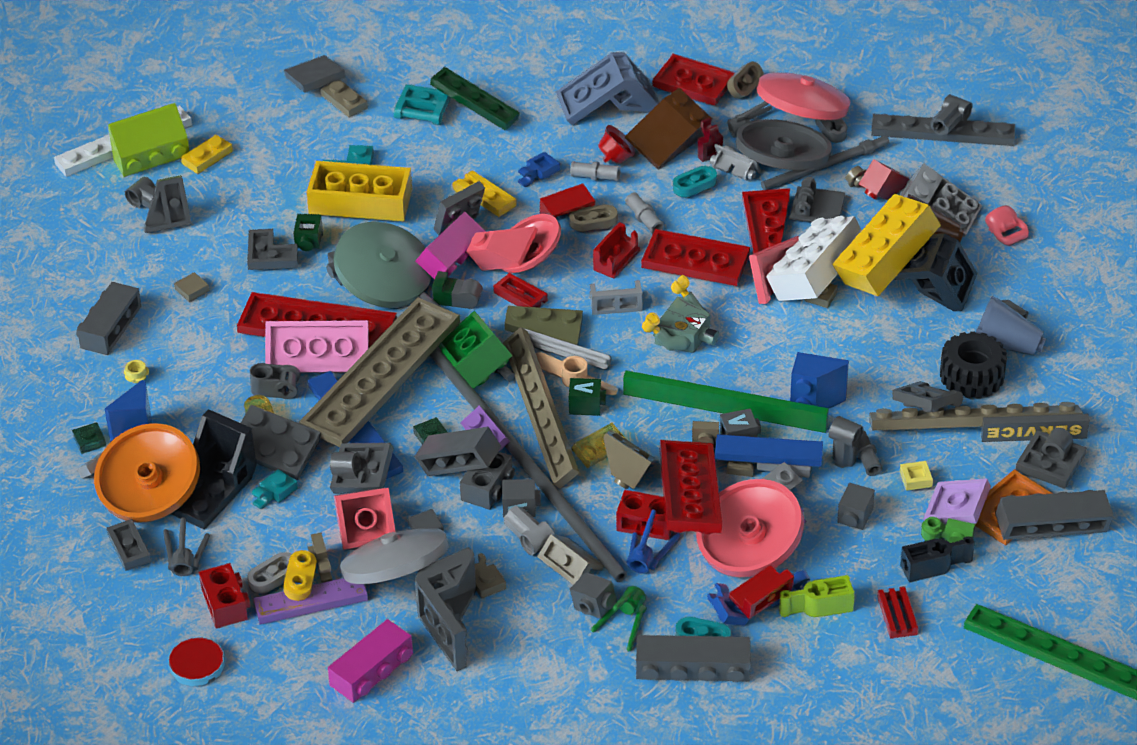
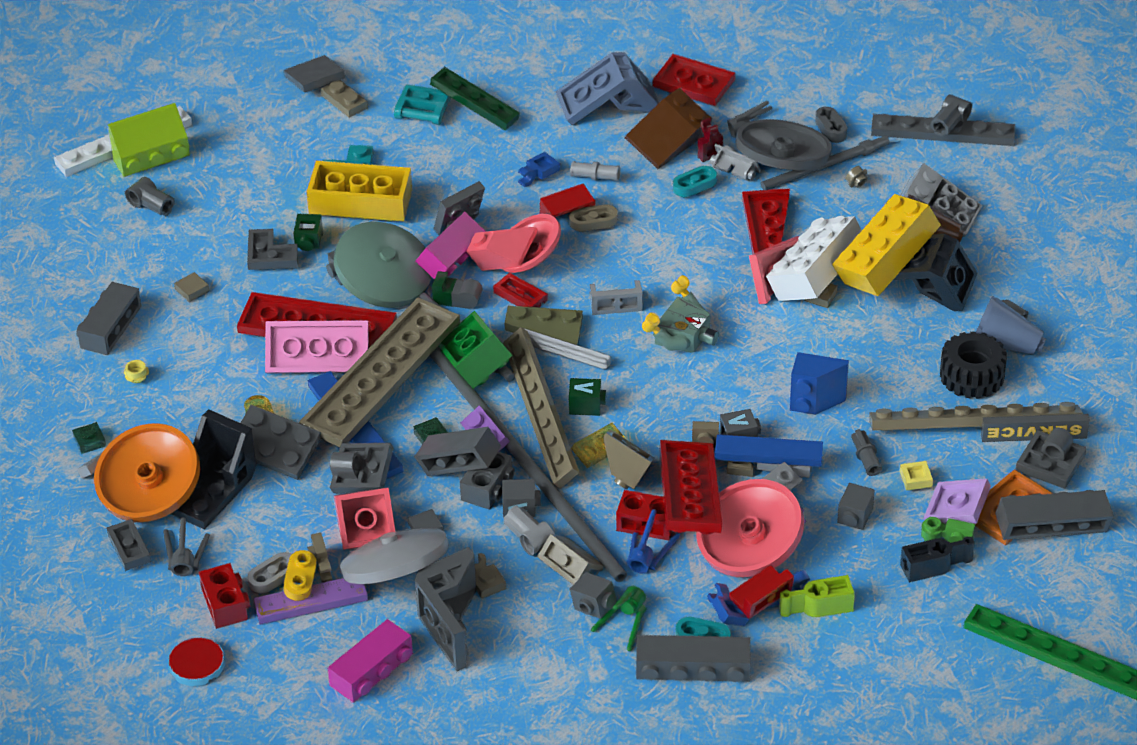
blue slope [105,380,152,442] -> none
dark grey wing [144,175,191,233] -> none
yellow plate [181,134,233,174] -> none
dark grey piece [250,363,301,399] -> none
teal plate [252,469,298,509] -> none
yellow plate [452,171,516,217] -> none
light nougat piece [536,352,618,395] -> none
red hinge [593,222,640,279] -> none
red piece [598,125,635,165] -> none
green tile [623,370,829,433] -> none
light grey pin [625,192,664,234] -> none
red plate [641,229,750,286] -> none
dark tan plate [727,61,764,99] -> none
coral dish [757,72,850,120] -> none
dark grey hinge [790,177,845,222] -> none
dark grey piece [829,416,864,468] -> none
slope [859,159,909,200] -> none
red tile [877,586,918,639] -> none
dark grey plate [892,381,963,412] -> none
coral piece [985,205,1029,246] -> none

